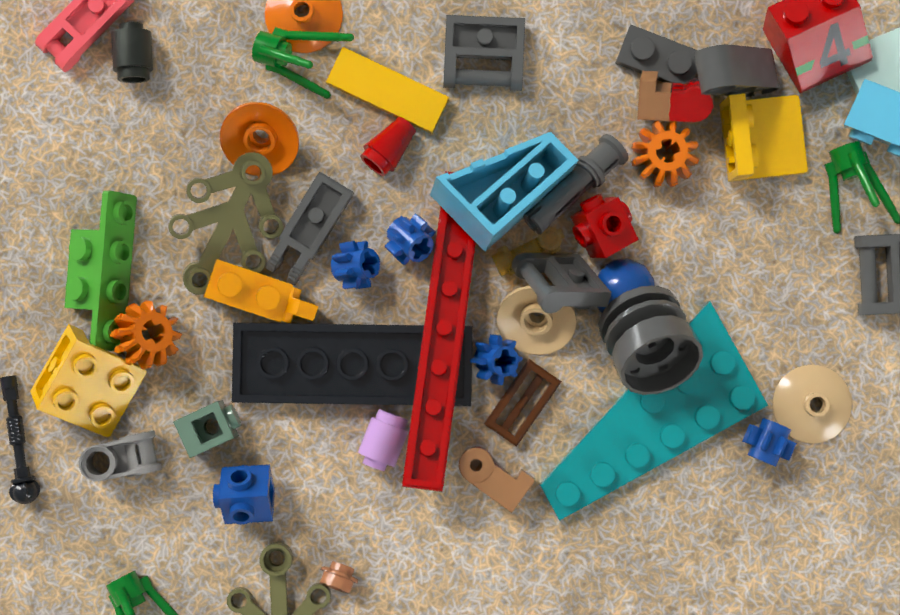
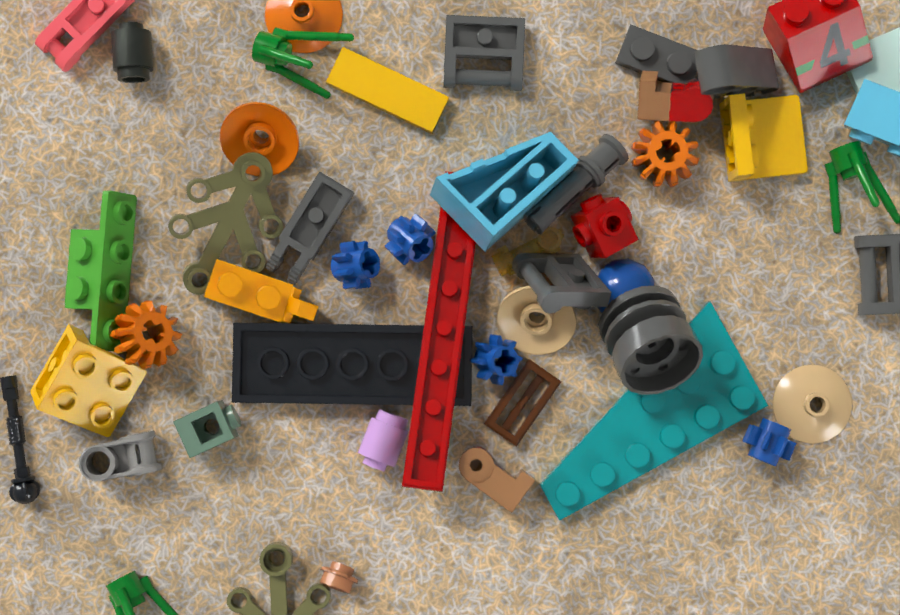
blue brick [213,464,275,525] -> none
red cone [360,117,416,176] -> none

